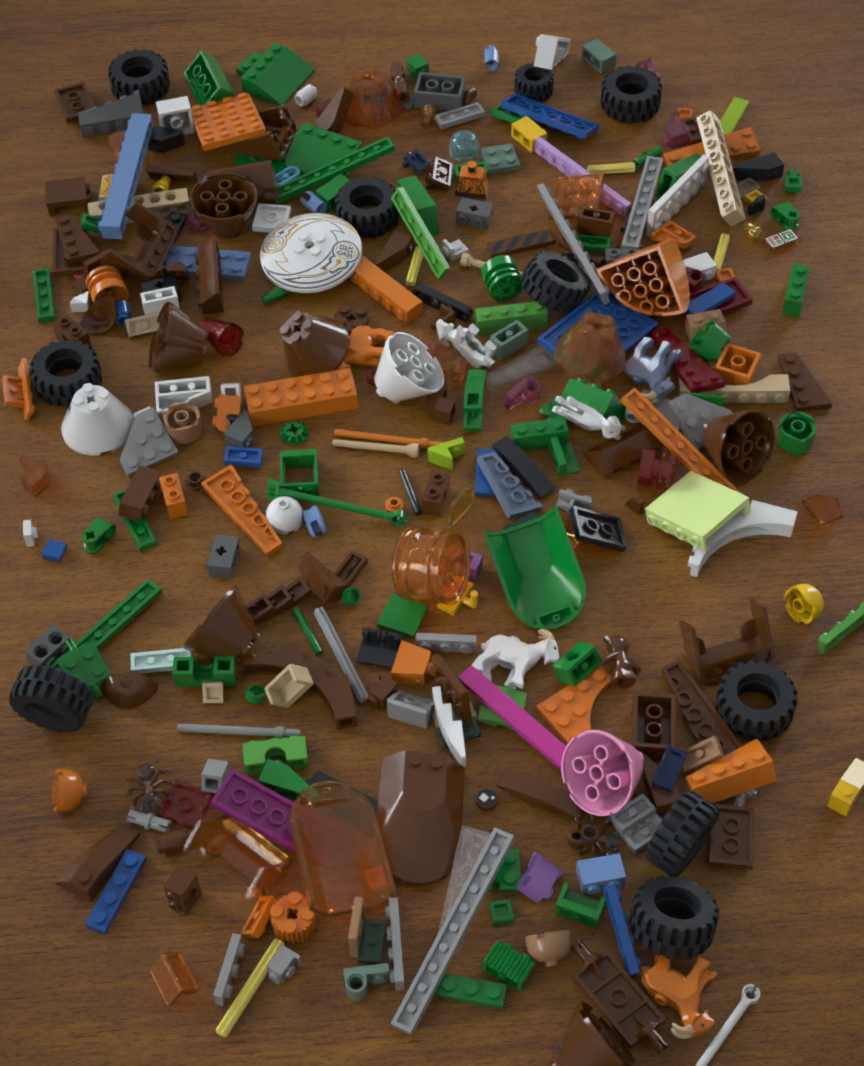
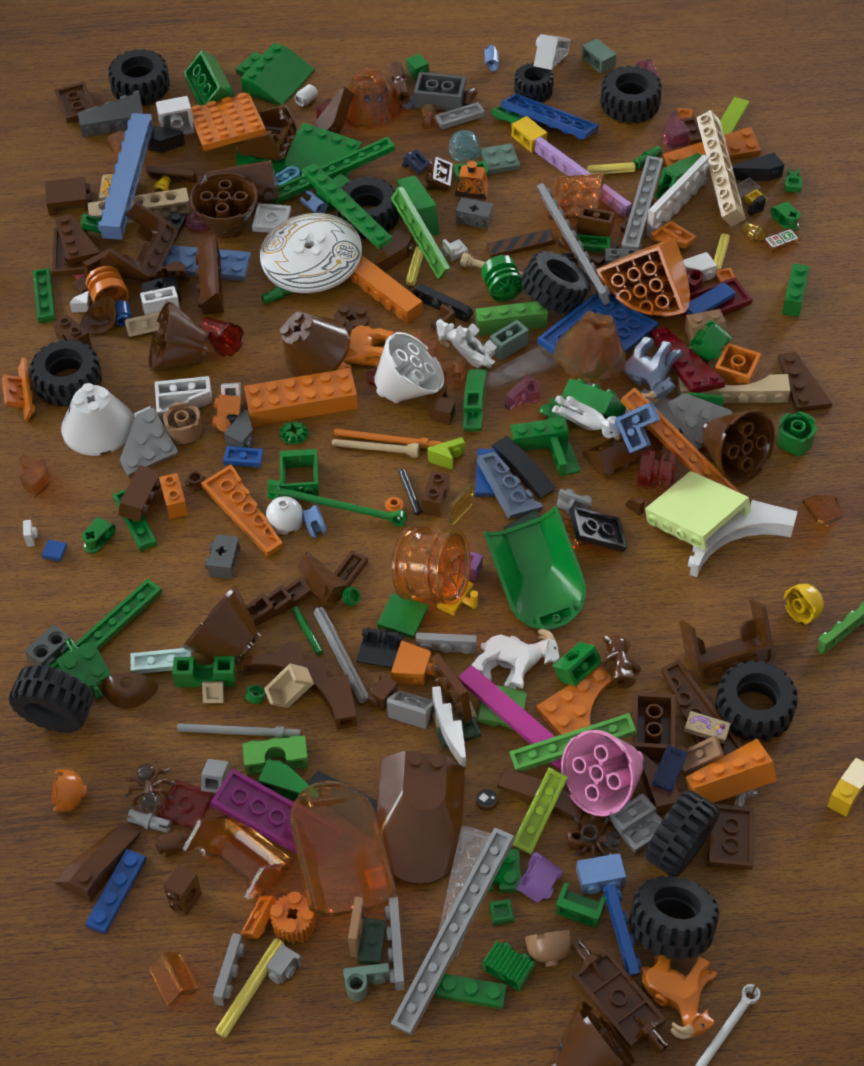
none -> green plate [301,163,392,249]
none -> bright green plate [509,713,637,772]
none -> lime tile [512,768,568,855]
none -> medium blue brick [615,403,661,453]
none -> tan tile [684,711,731,744]

